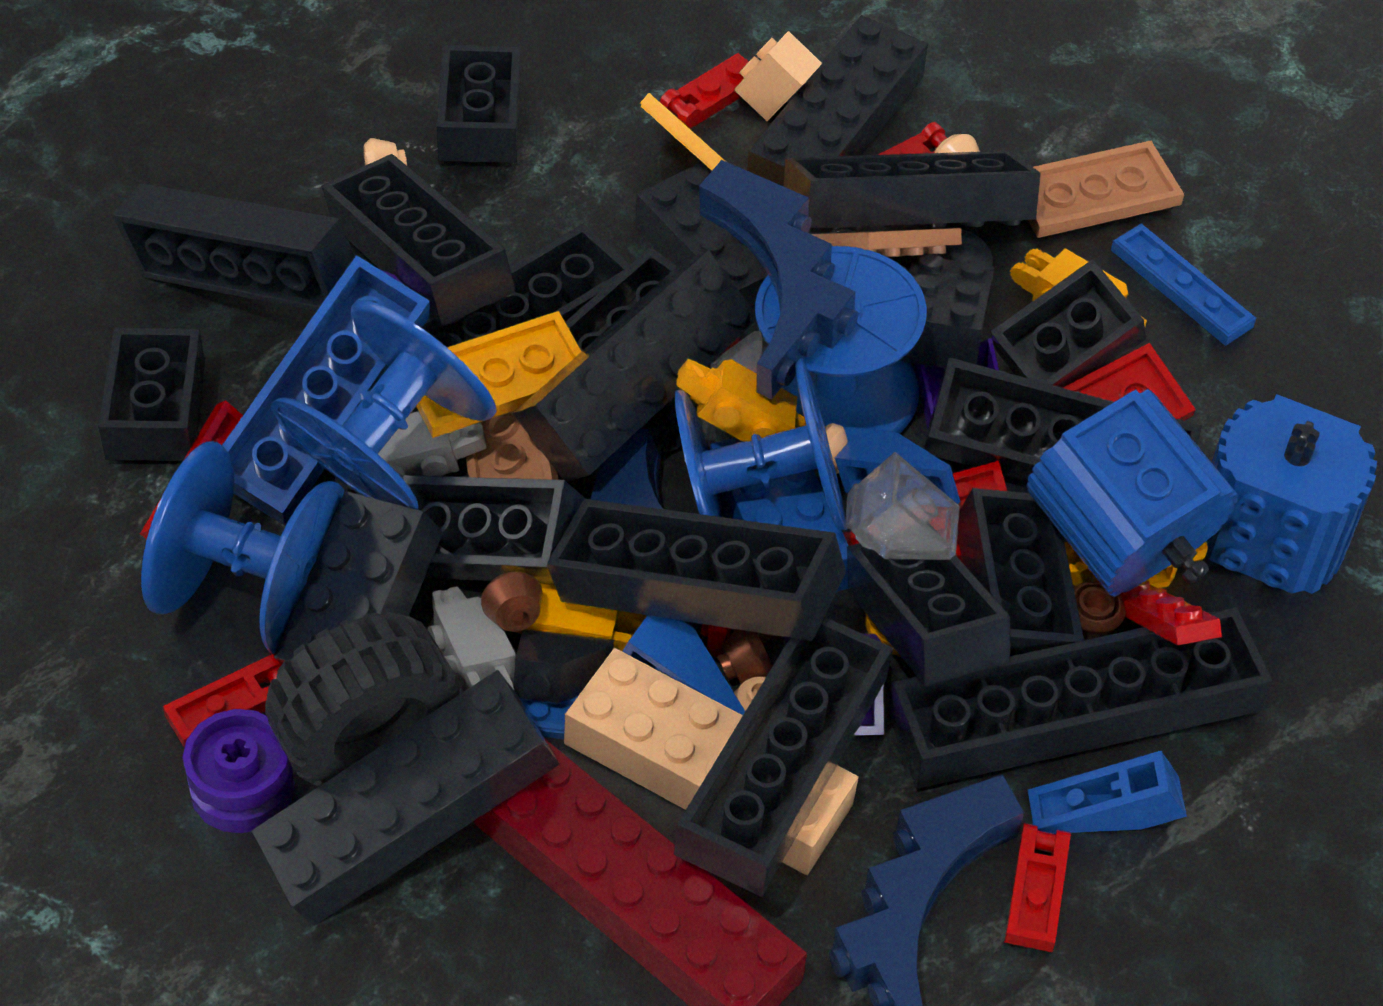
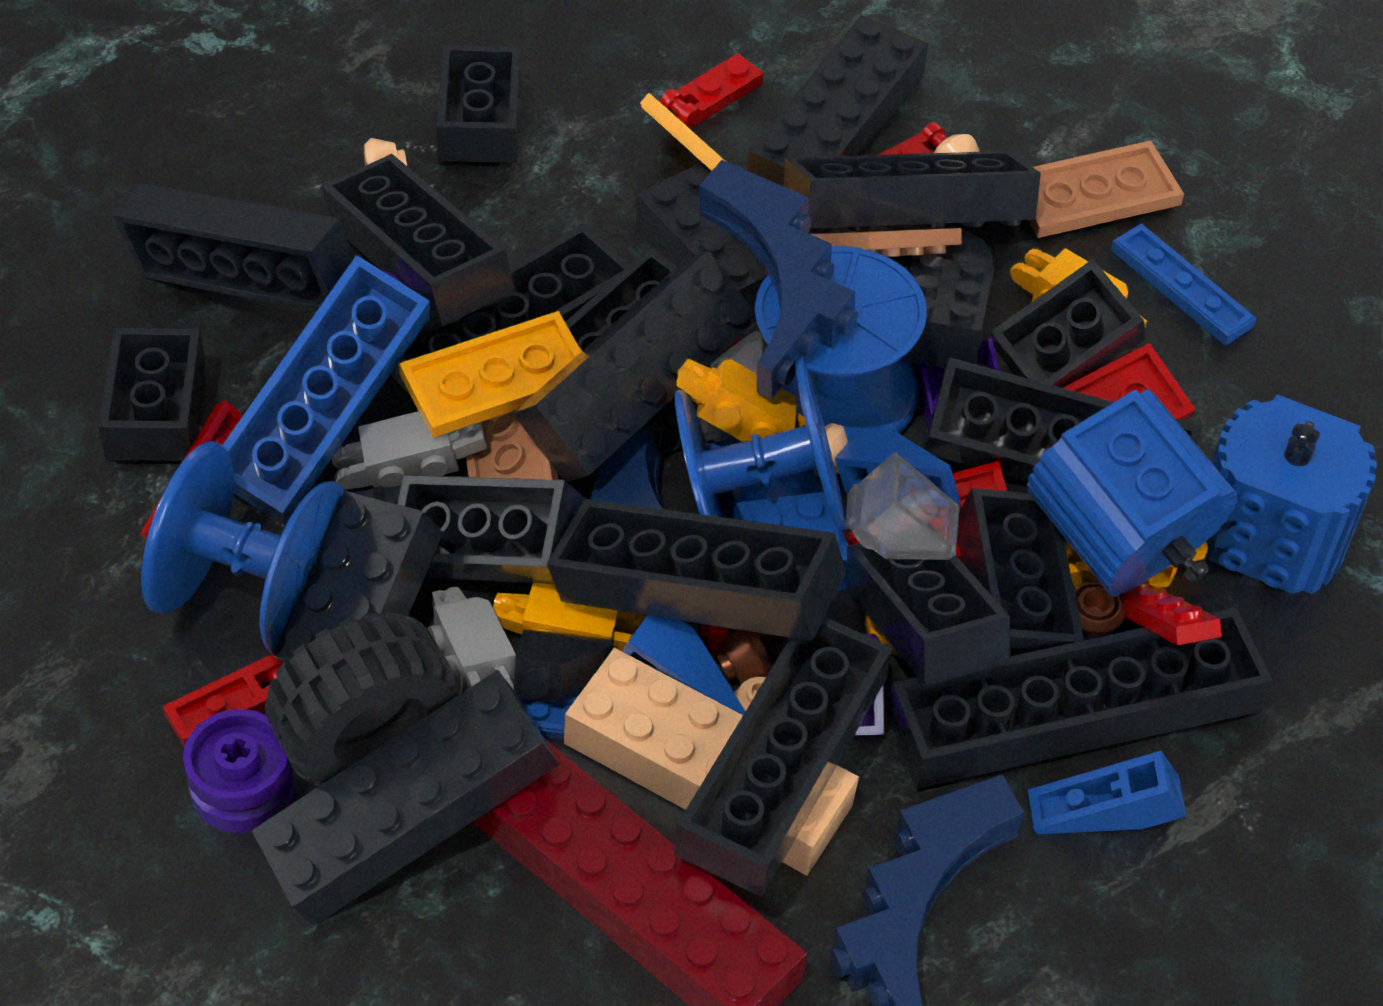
blue piece [271,300,497,510] -> none
copper cone [481,572,543,632] -> none
light nougat brick [734,31,822,121] -> none
red plate [1004,823,1071,952] -> none

